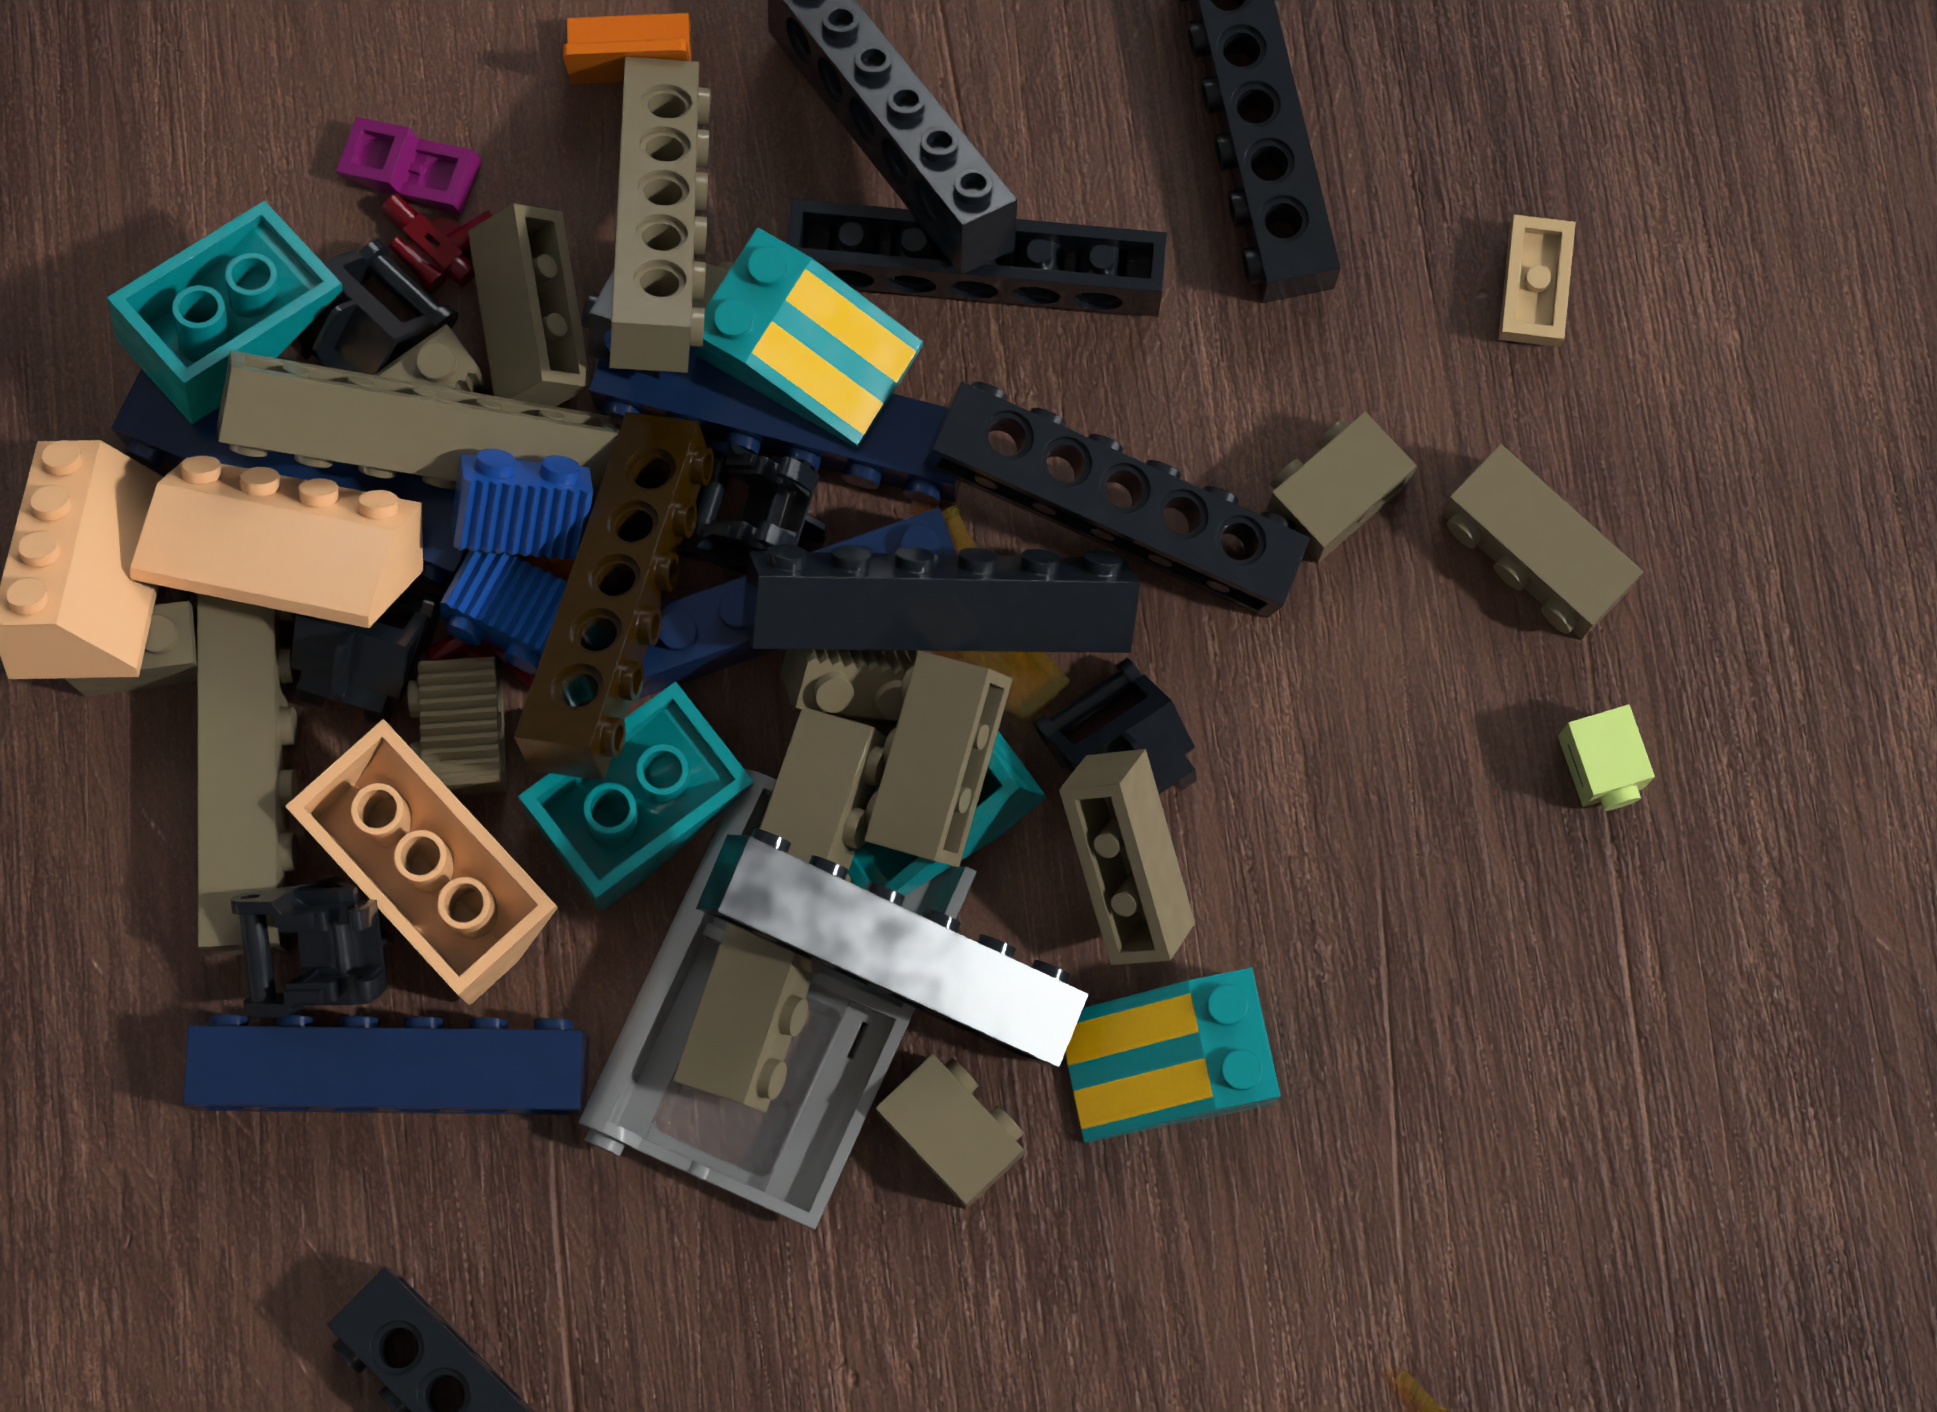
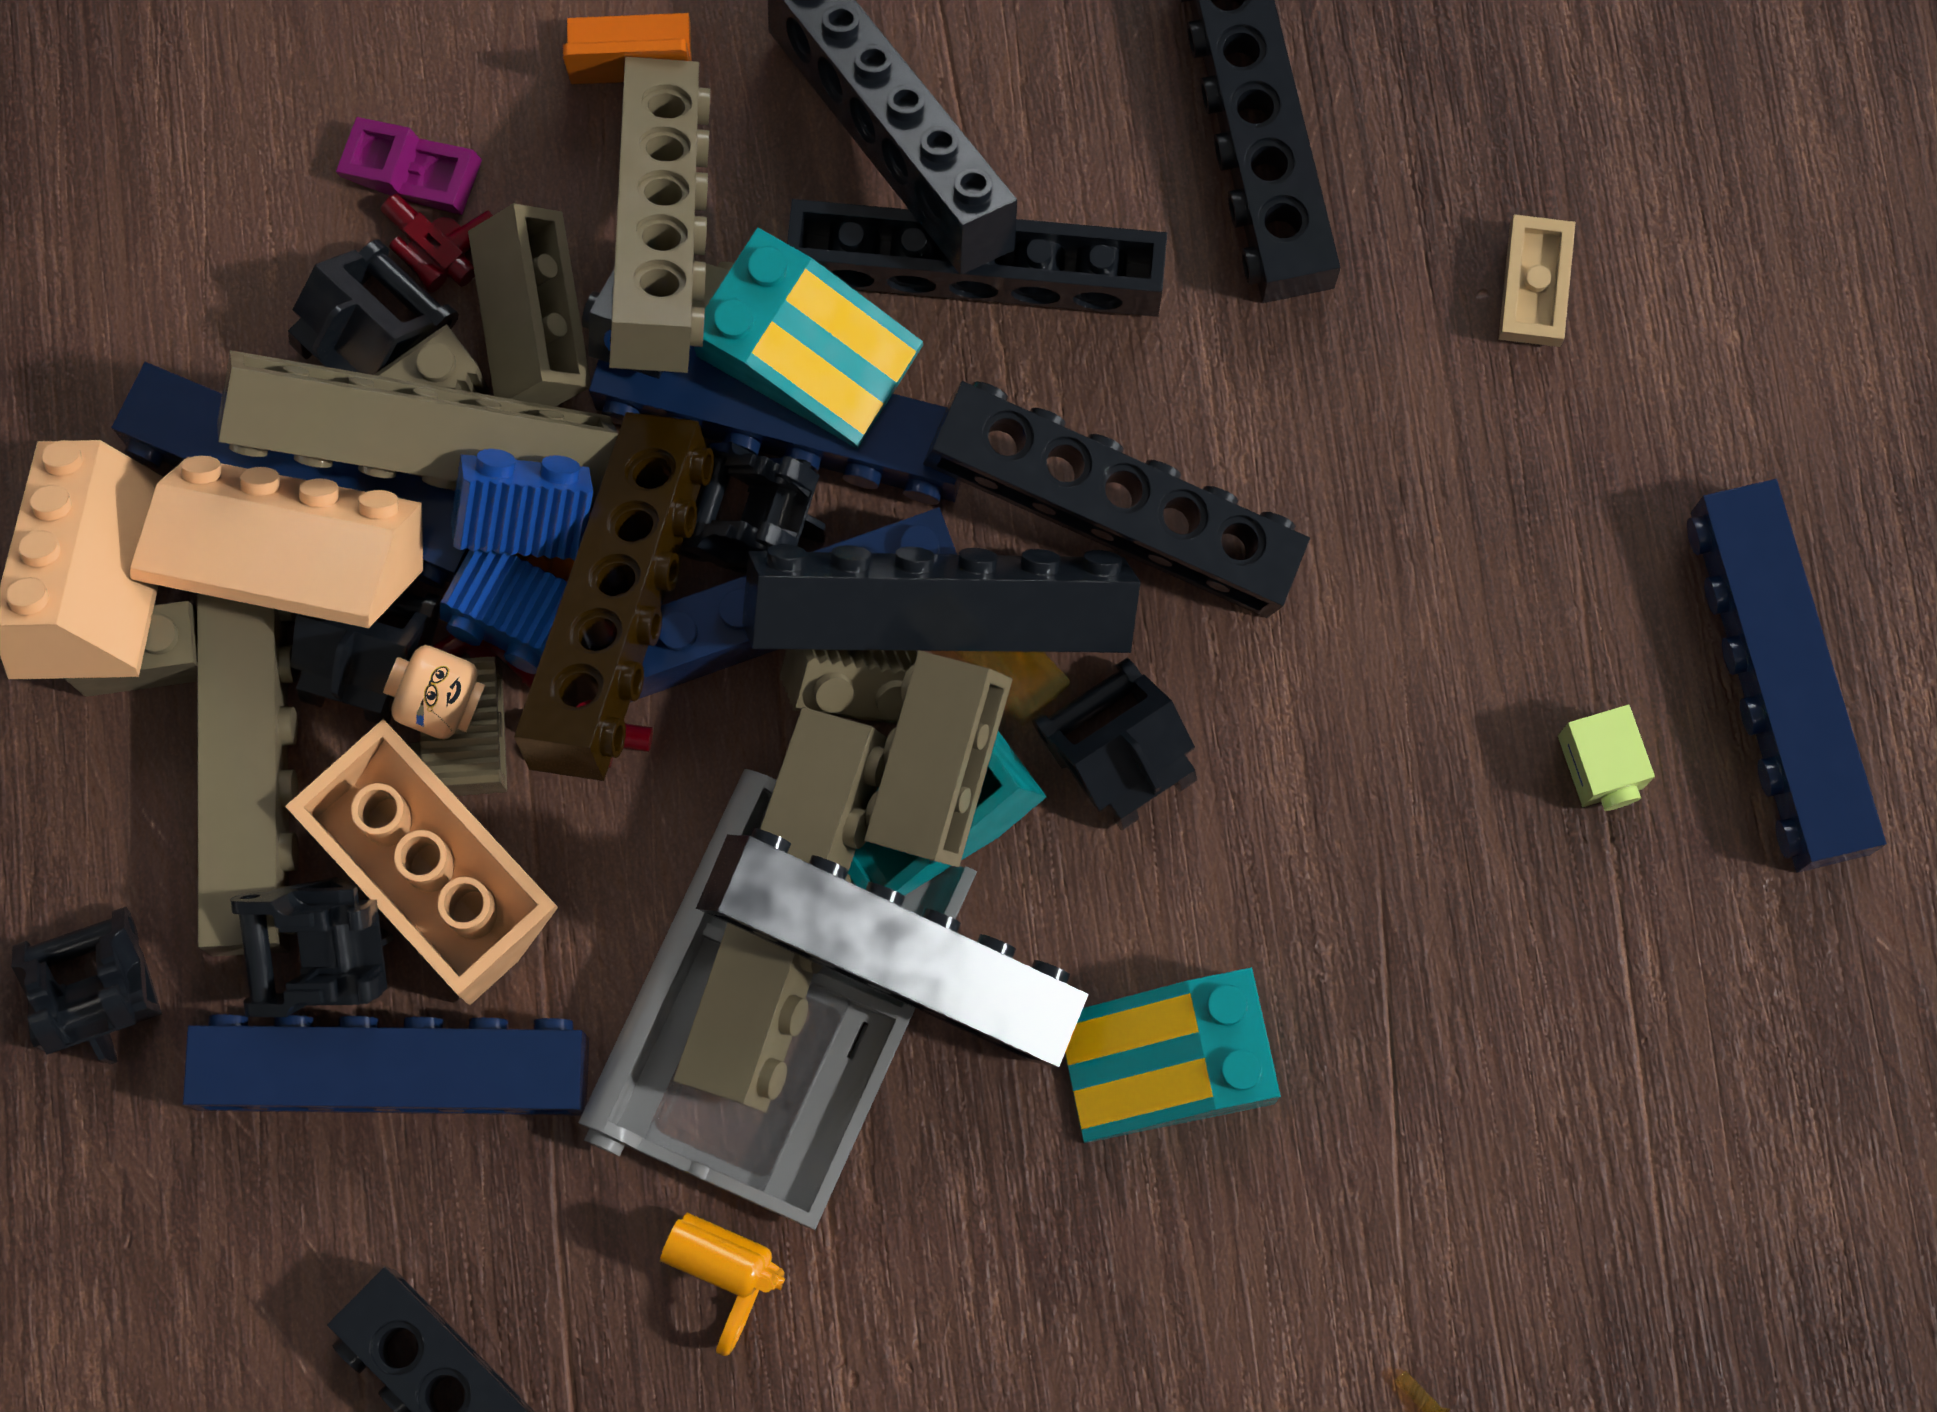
teal slope [107,200,342,424] -> none
teal slope [518,681,754,913] -> none
dark tan brick [875,1054,1024,1209] -> none
clear yellow piece [941,504,975,551] -> none
dark tan brick [1059,749,1195,965] -> none
dark tan brick [1267,411,1417,563] -> none
dark tan brick [1442,444,1644,640] -> none
none -> black piece [11,907,162,1065]
none -> light nougat head [383,645,485,740]
none -> light orange piece [660,1212,785,1356]
none -> dark blue brick [1687,478,1887,873]

